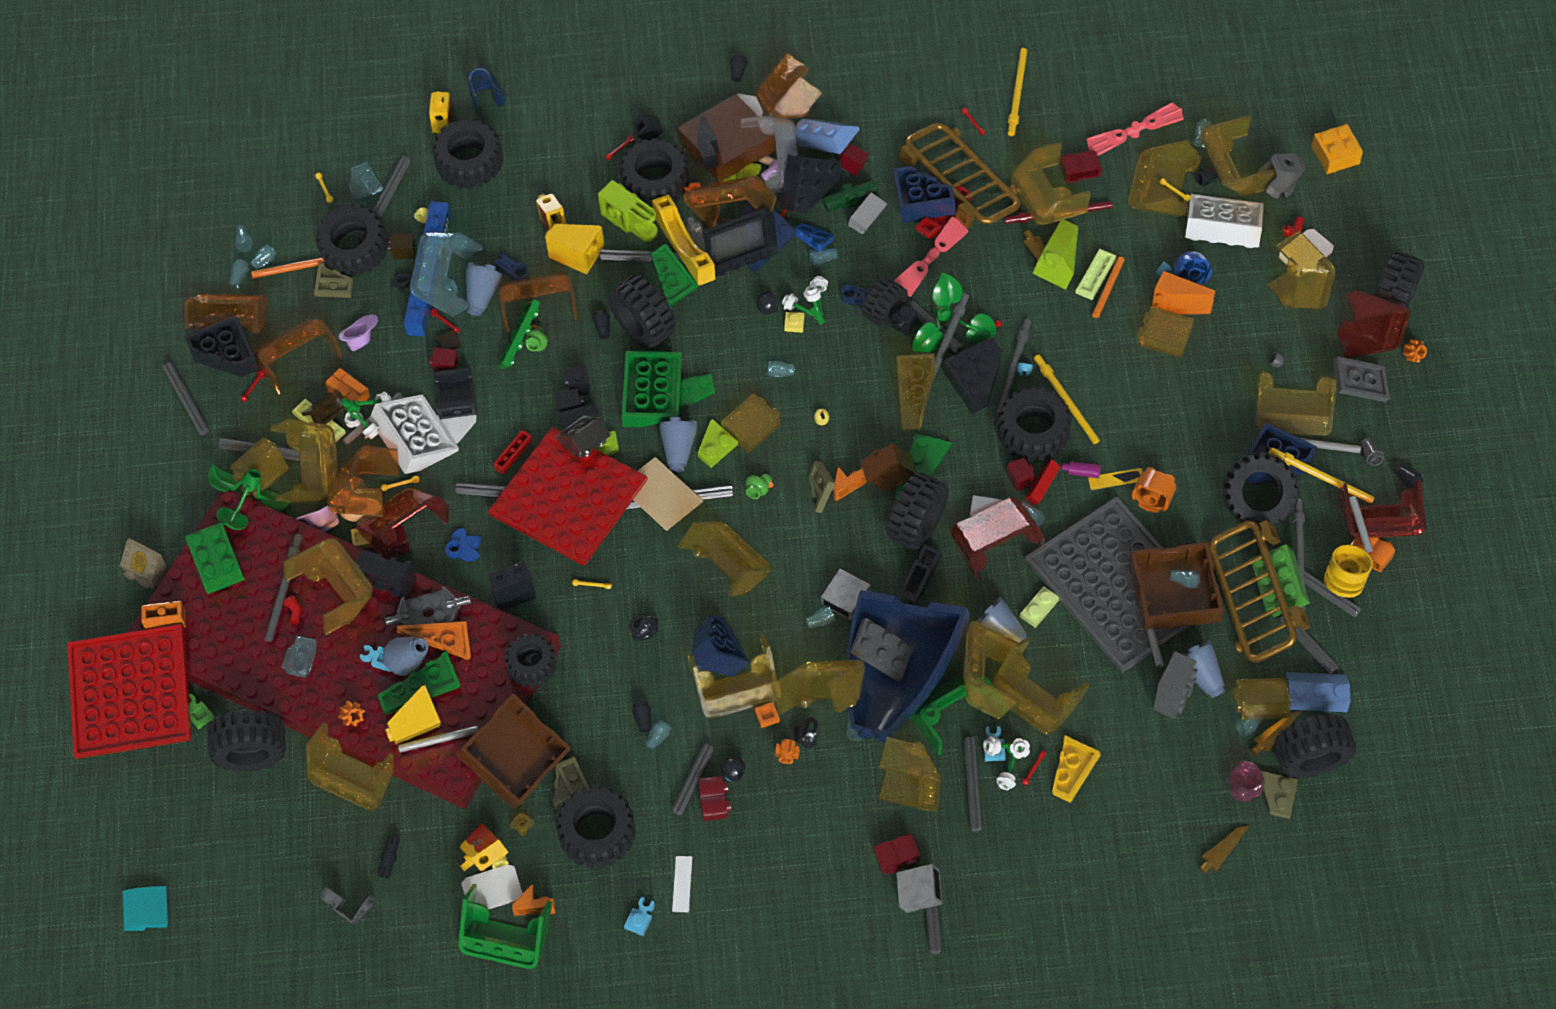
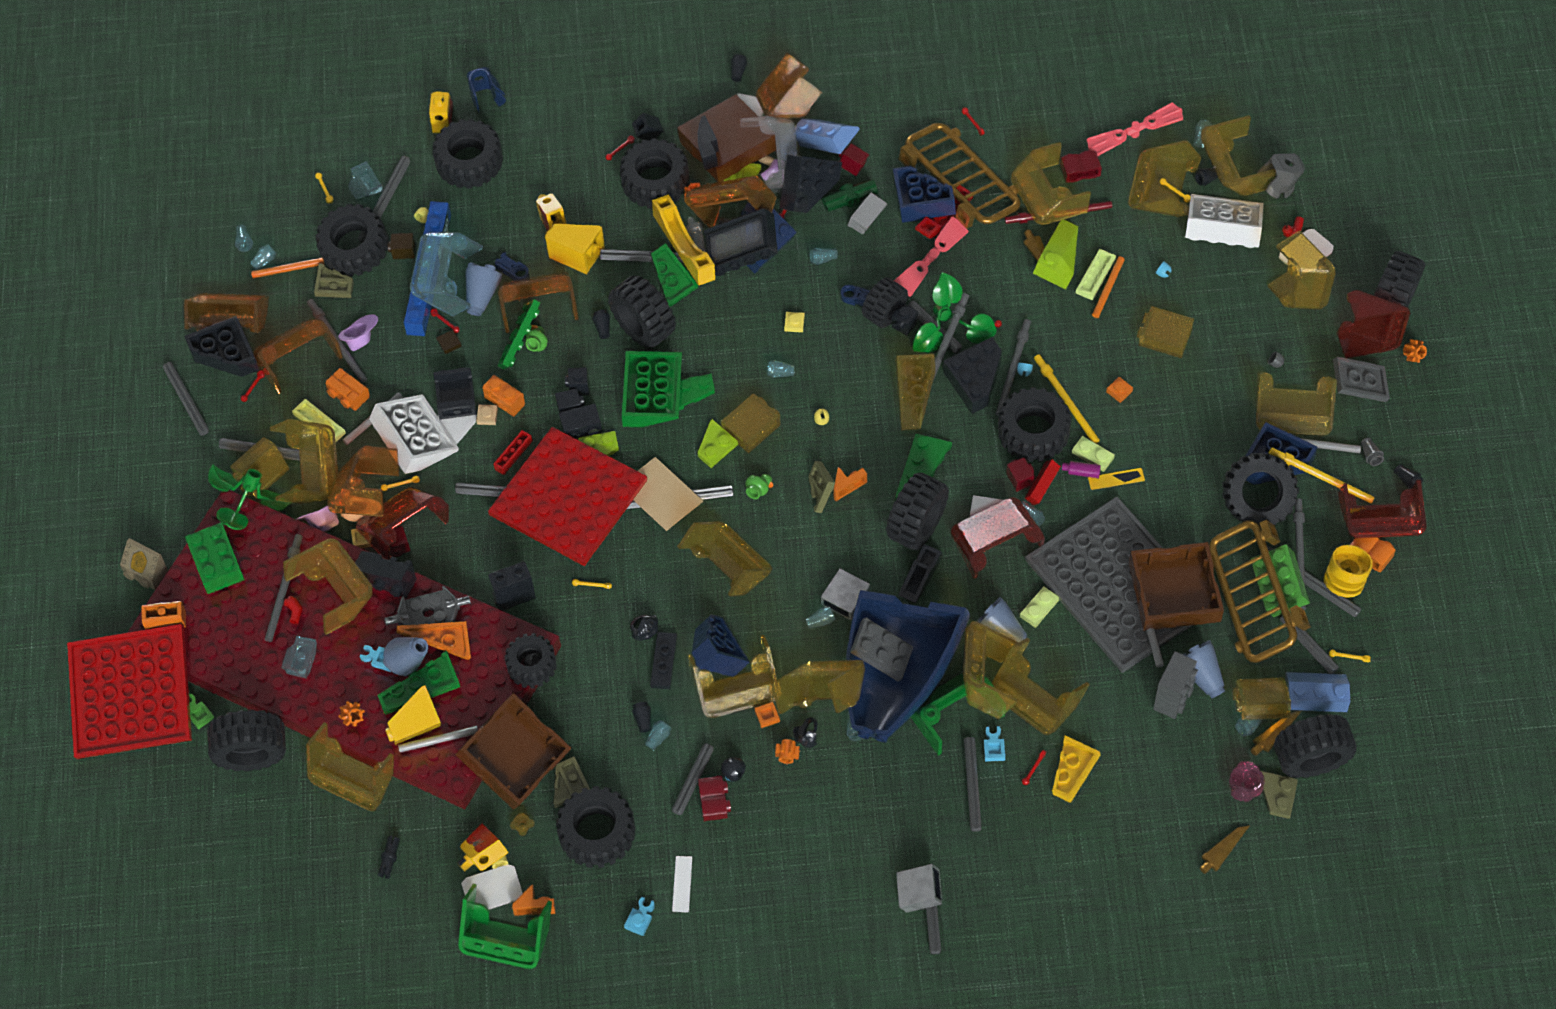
teal slope [122,886,168,931] -> none
clear light blue cone [229,259,250,288] -> none
dark brown panel [301,392,345,428] -> none
dark grey piece [320,886,375,925] -> none
plant [340,392,392,440] -> none
black plate [391,273,413,293] -> none
dark red brick [429,348,459,372] -> none
blue plate [445,528,482,562] -> none
clear smoke slope [555,416,611,458] -> none
lime brick [598,180,658,242] -> none
sand blue cone [660,417,697,472] -> none
black piece [756,291,779,315] -> none
white plant [782,276,828,325] -> none
blue wing [794,222,834,252] -> none
reddish brown brick [860,444,917,491] -> none
dark red brick [873,834,920,875] -> none
clear yellow windscreen [879,737,941,811] -> none
white plant [983,736,1030,790] -> none
yellow bar [1008,48,1027,136] -> none
orange brick [1132,467,1176,513] -> none
orange slope [1152,271,1215,315] -> none
clear light blue cone [1170,570,1201,590] -> none
blue cylinder [1173,251,1212,284] -> none
light orange brick [1312,124,1363,174] -> none
light grey bar [1349,496,1373,553] -> none
none -> dark grey bar [307,299,367,383]
none -> tan plate [476,404,498,425]
none -> orange brick [482,375,525,417]
none -> black plate [650,632,677,689]
none -> yellowish green plate [1072,436,1114,472]
none -> orange plate [1106,377,1133,403]
none -> yellow hinge [1329,650,1371,662]

